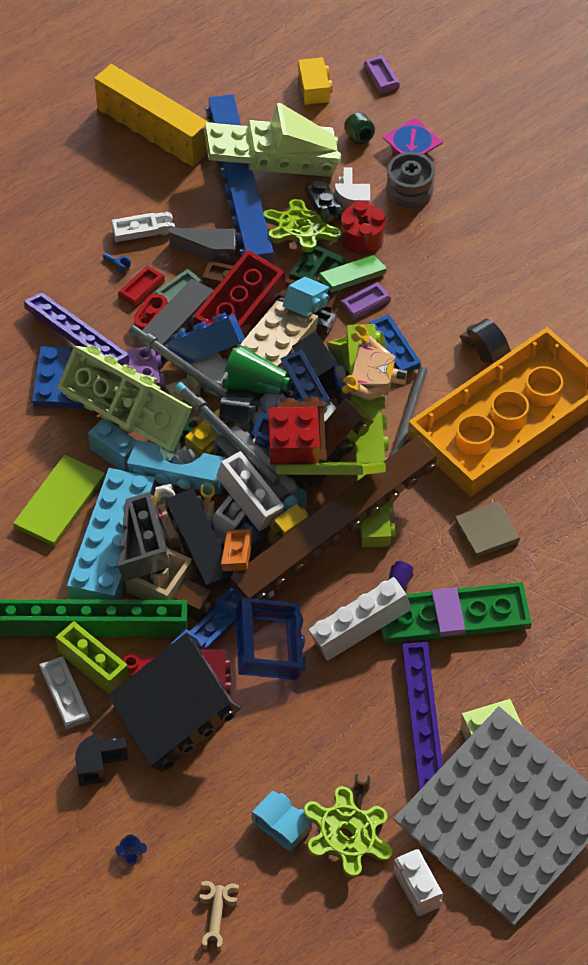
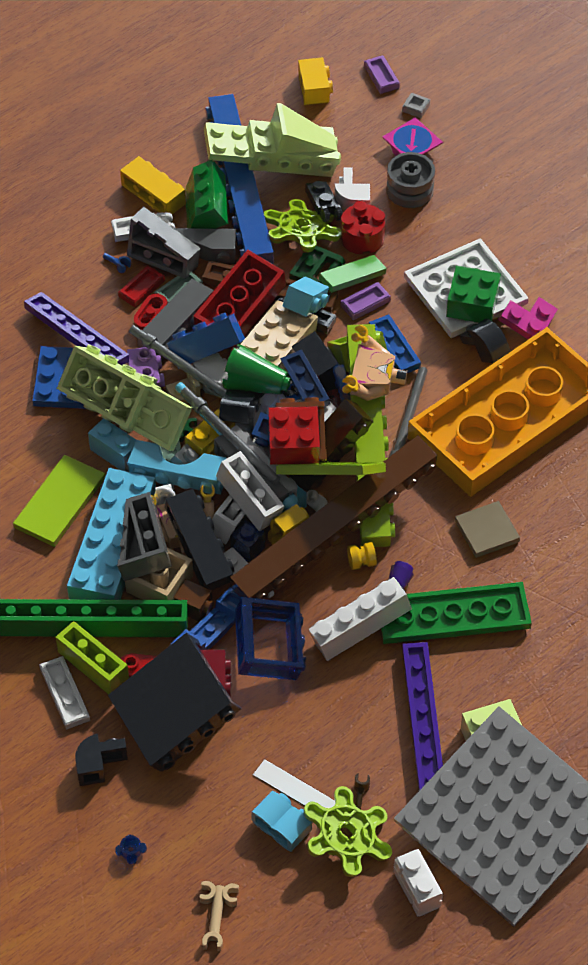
yellow brick [94,64,209,167] -> none
orange plate [221,529,253,571] -> none
dark green head [344,112,375,144] -> none
medium lavender tile [432,587,465,637] -> none
none -> yellow brick [120,156,186,214]
none -> dark grey wedge [127,207,200,279]
none -> green slope [185,159,228,229]
none -> white sticker [253,759,335,808]
none -> white arm [307,490,328,512]
none -> yellow wheel [347,542,377,570]
none -> light grey tile [402,93,431,118]
none -> white plate [404,238,529,338]
none -> green brick [446,265,501,323]
none -> dark pink plate [498,297,558,340]

